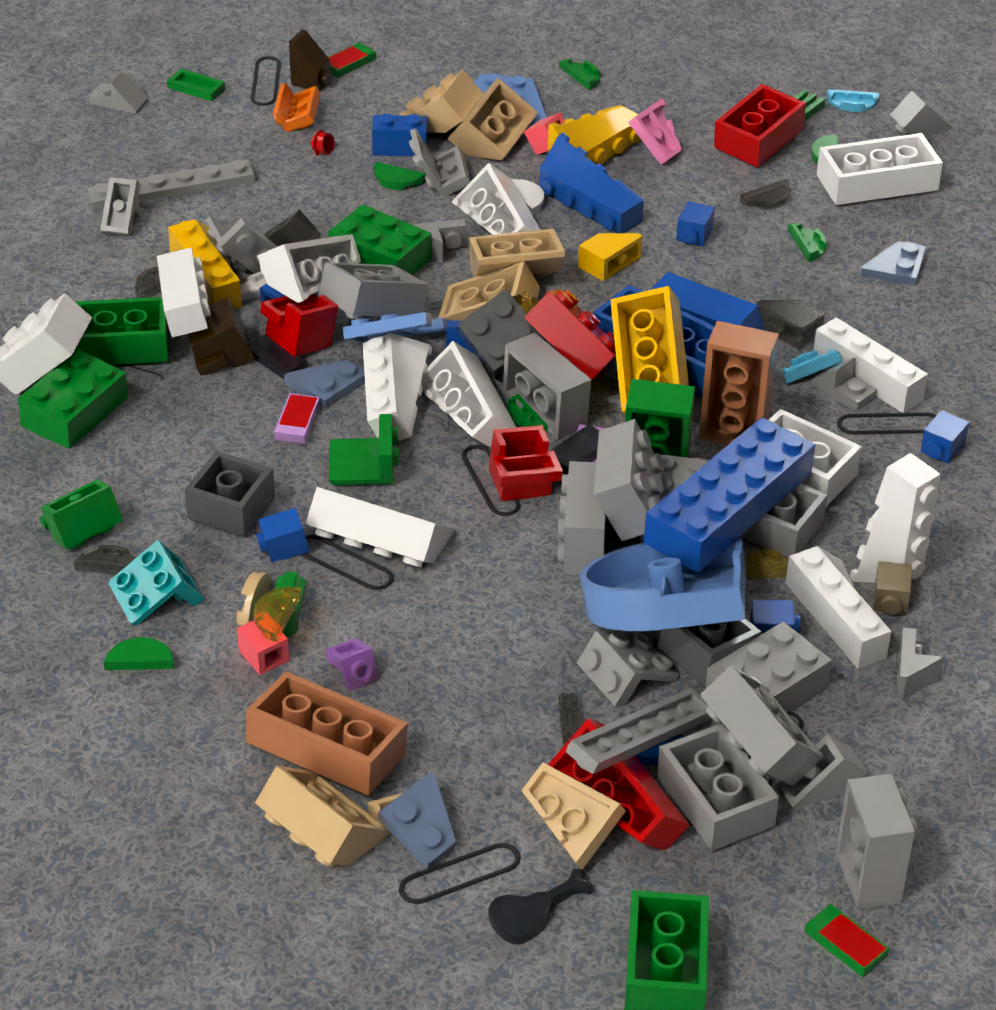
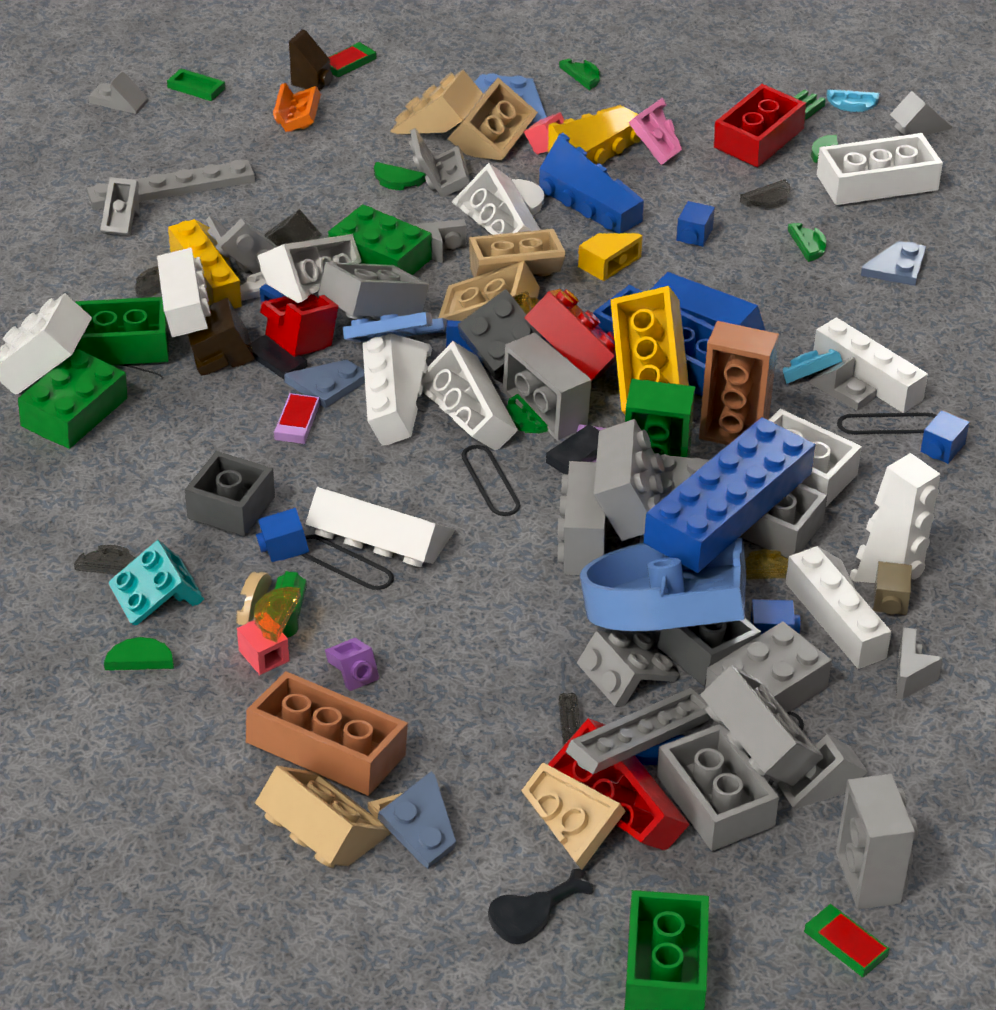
green brick [39,479,123,549] -> none
black piece [251,56,281,106] -> none
red plate [311,130,335,156] -> none
green bracket [329,414,399,485] -> none
blue brick [372,113,428,156] -> none
black piece [399,843,521,904] -> none
red plate [488,425,563,501] -> none
clear smoke slope [756,300,825,350] -> none

